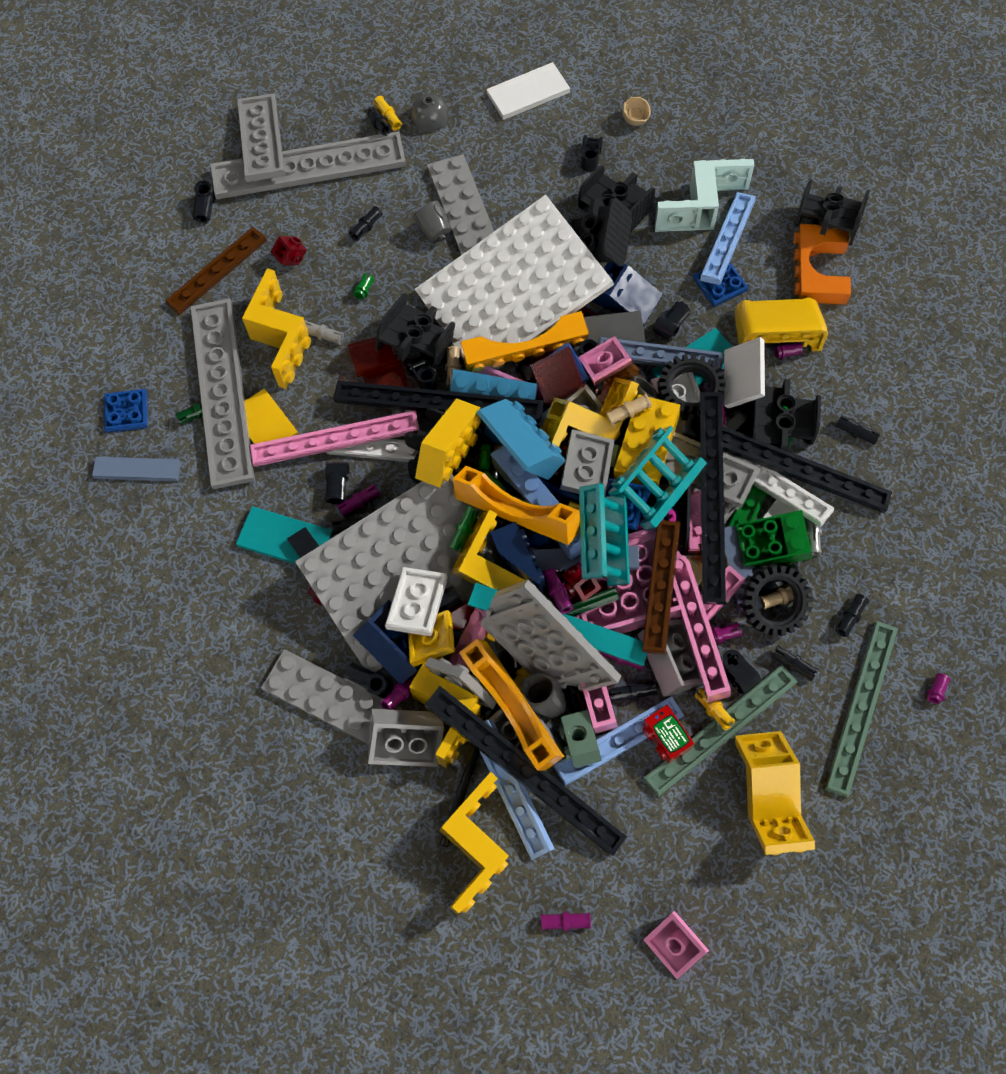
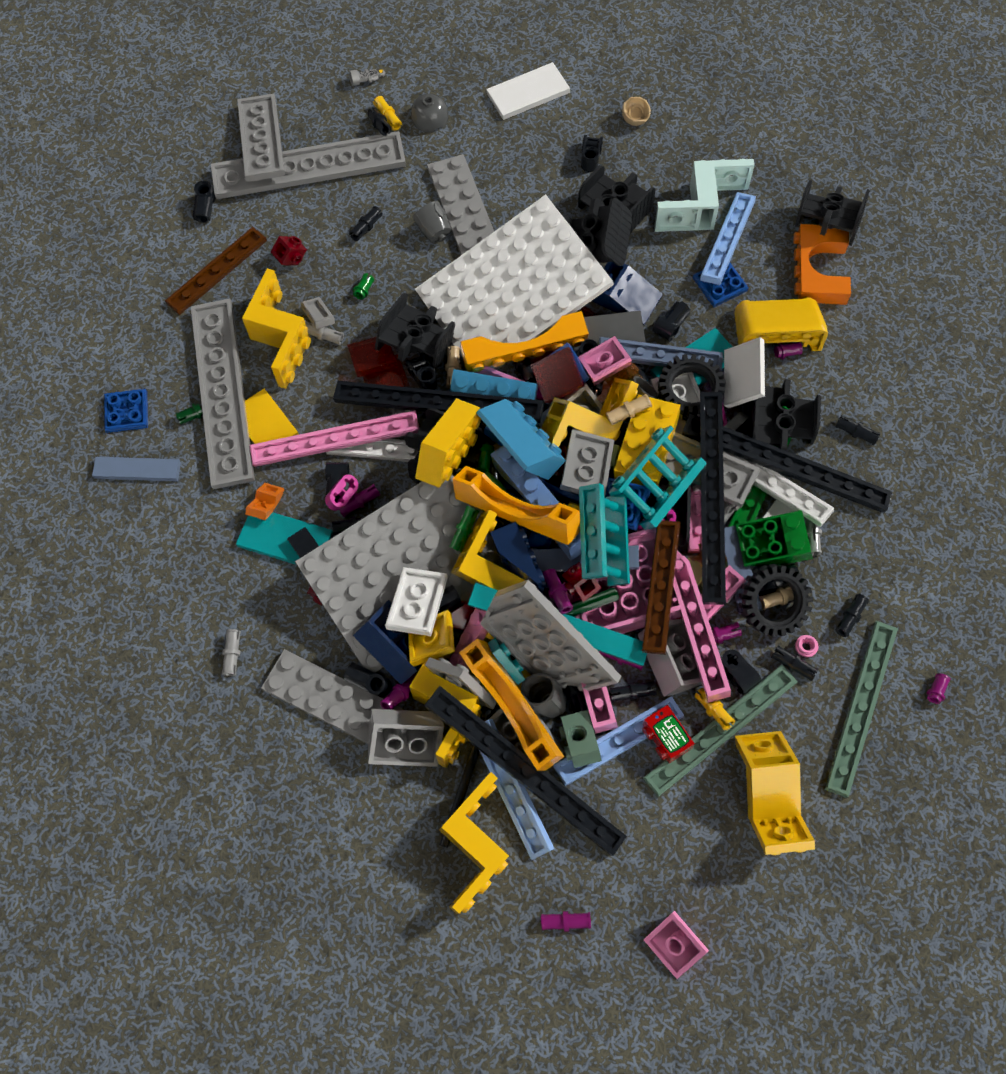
none -> light grey pin [222,629,241,676]
none -> orange slope [245,483,284,520]
none -> light grey tile [301,297,335,329]
none -> dark pink beam [325,474,358,511]
none -> light grey piece [349,69,386,86]
none -> teal plate [488,638,525,685]
none -> bright pink plate [795,635,818,658]

